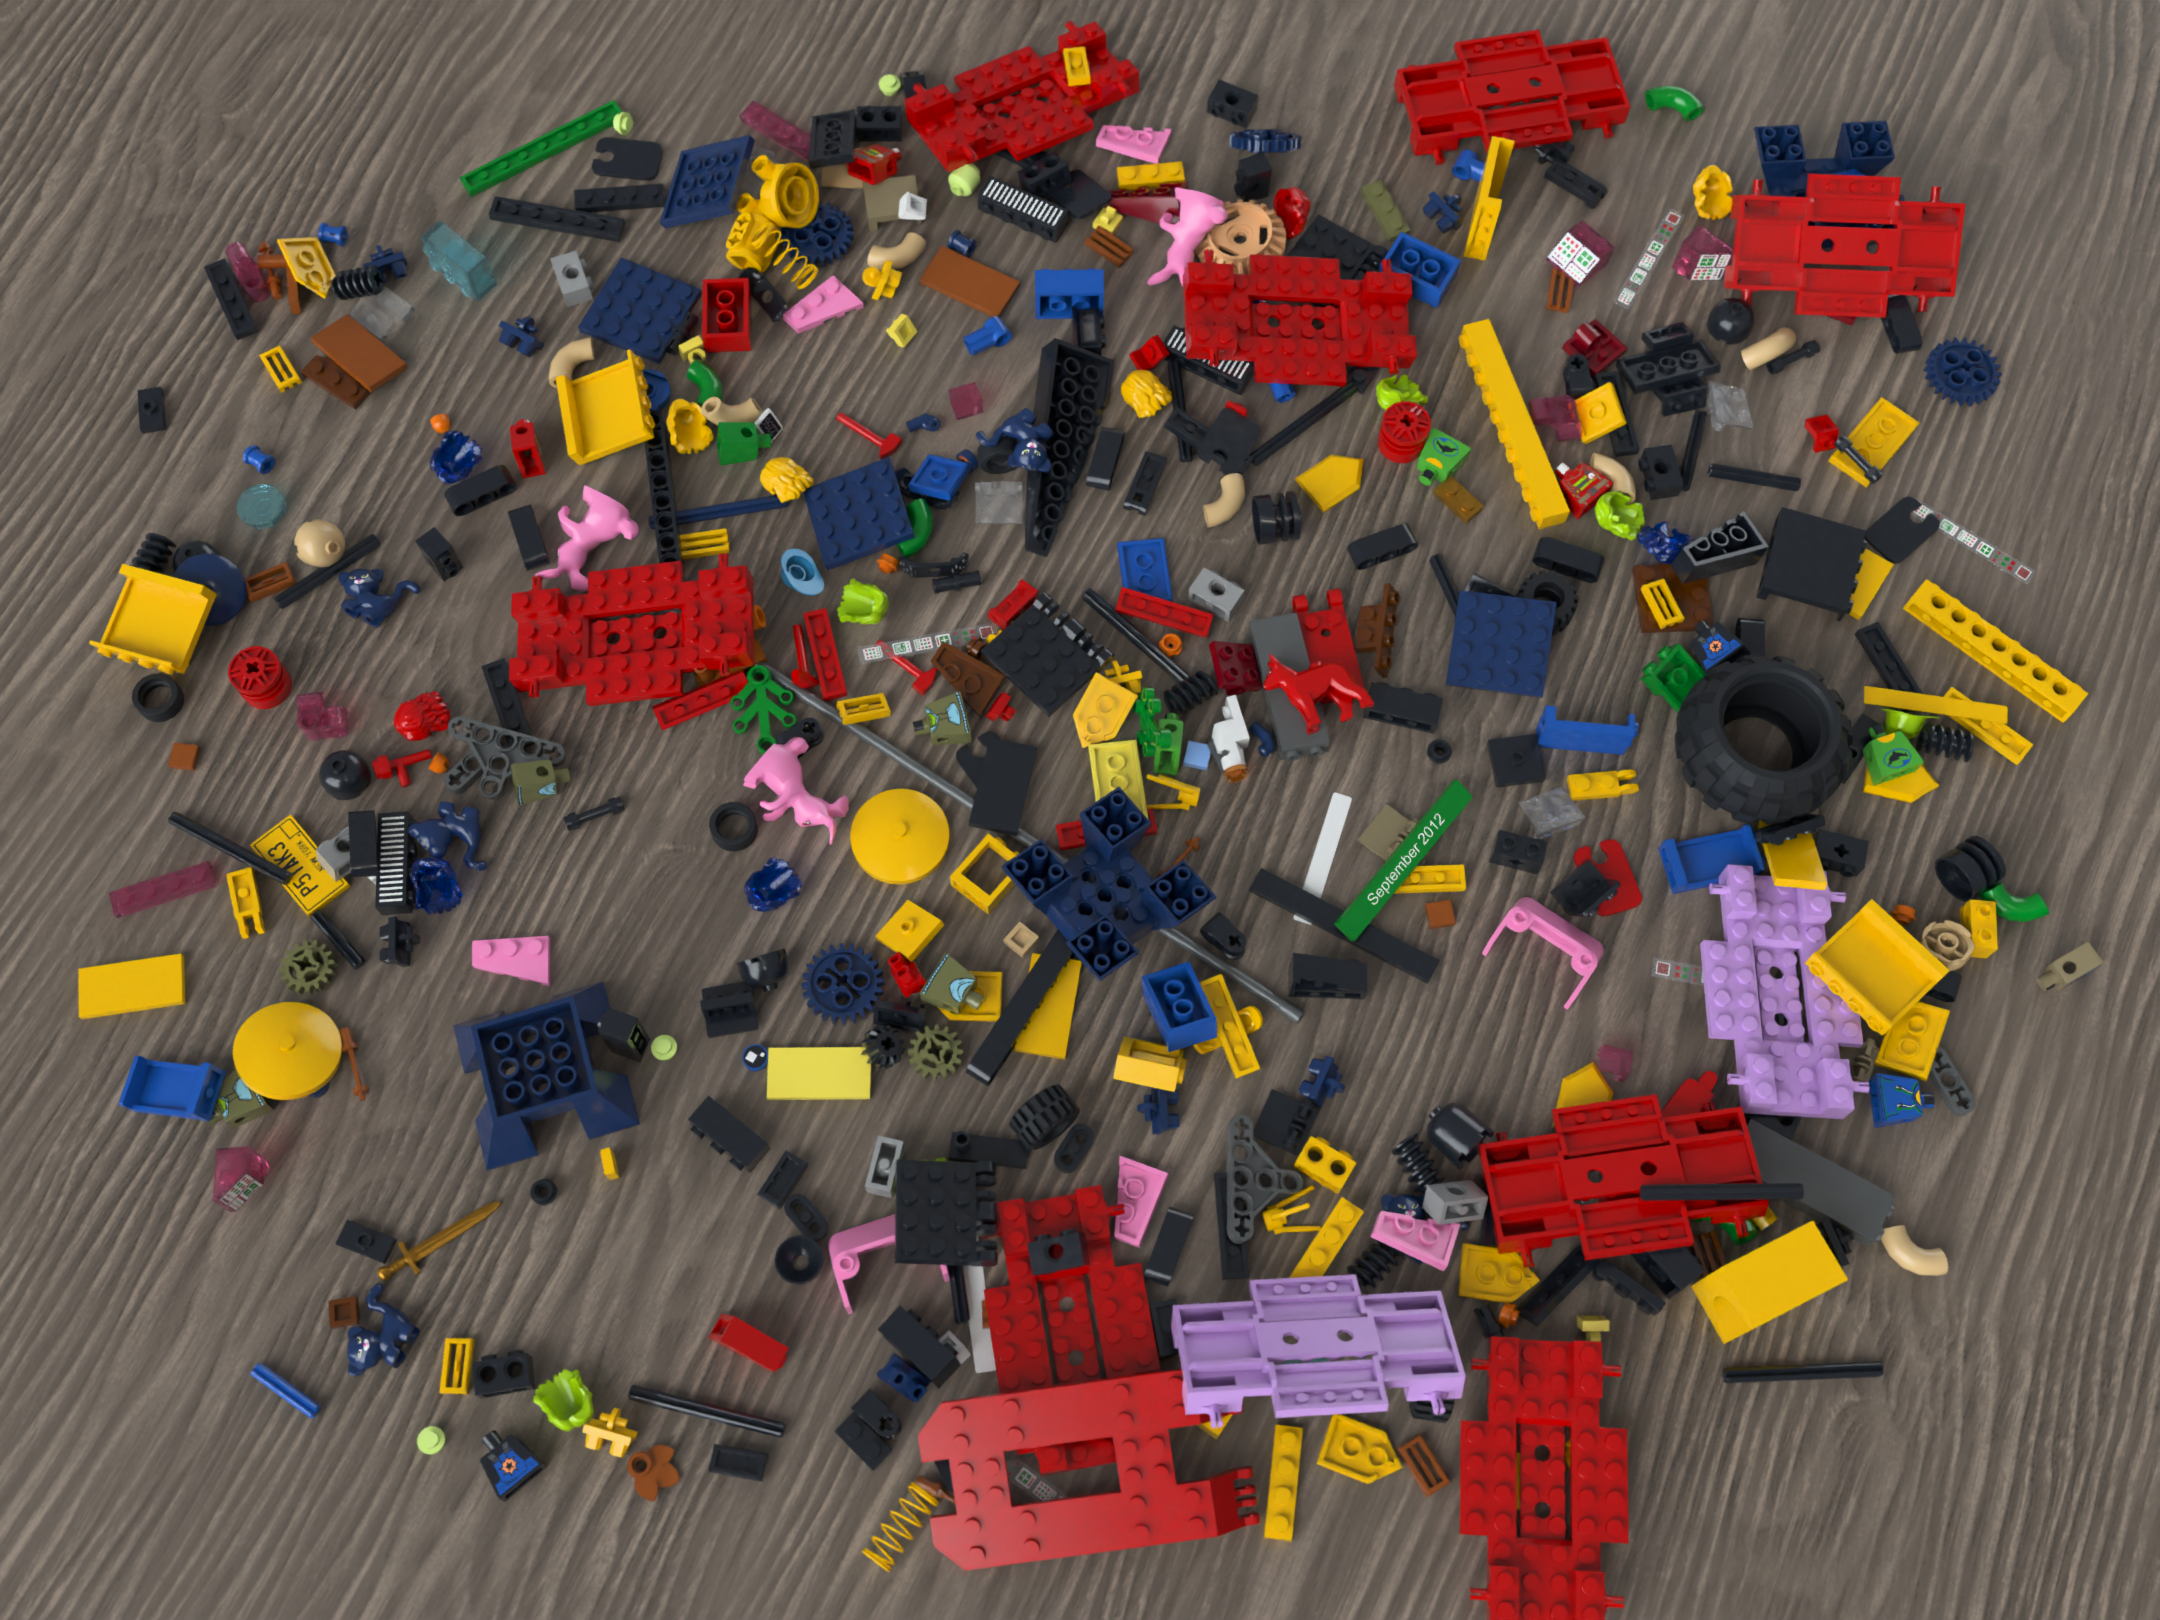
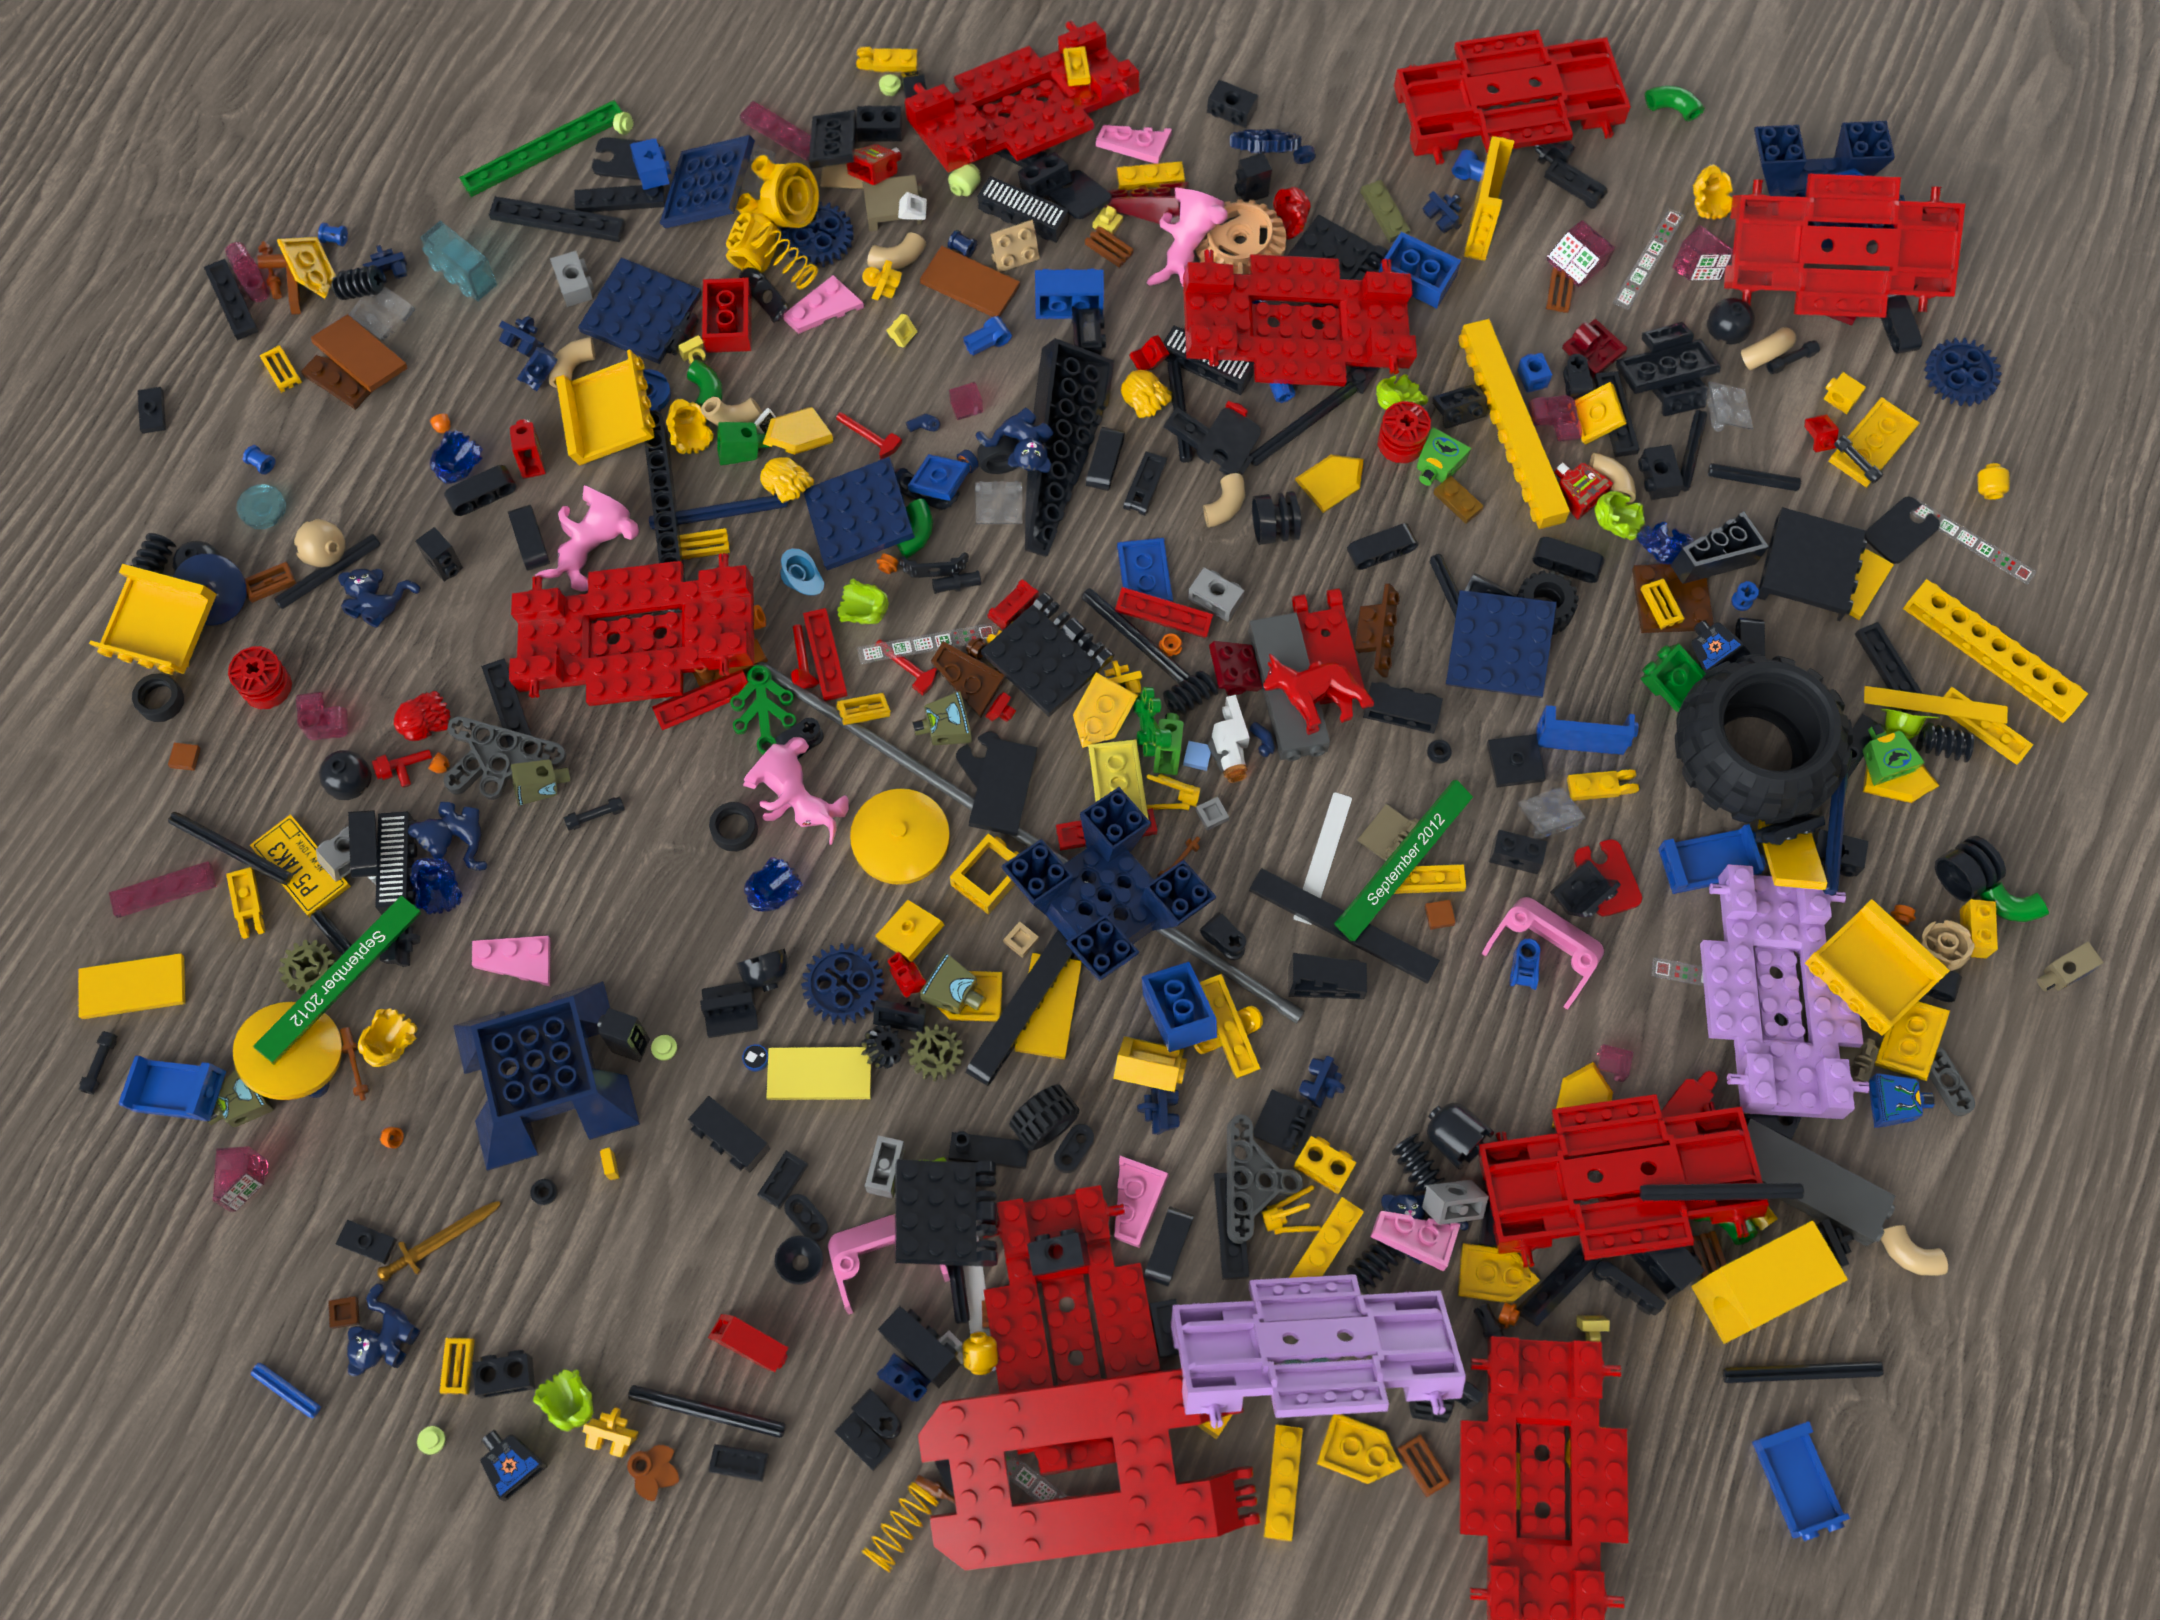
none -> black bar [78,1031,118,1095]
none -> green tile [253,896,421,1065]
none -> yellow hair [358,1008,418,1067]
none -> orange hinge [380,1127,404,1149]
none -> dark blue hips [517,347,558,391]
none -> blue brick [630,138,671,190]
none -> yellow tile [763,407,833,455]
none -> yellow hinge [856,47,917,72]
none -> yellow head [962,1332,998,1375]
none -> tan hinge [990,220,1040,272]
none -> light grey plate [1196,797,1229,831]
none -> dark blue tile [1293,145,1316,164]
none -> black bracket [1433,383,1487,429]
none -> black plate [1455,1381,1484,1409]
none -> blue piece [1509,939,1540,990]
none -> blue brick [1517,353,1552,393]
none -> blue bush [1731,581,1759,611]
none -> blue panel [1752,1421,1851,1541]
none -> dark blue axle [1823,773,1848,896]
none -> yellow brick [1824,372,1866,414]
none -> yellow head [1977,463,2010,500]

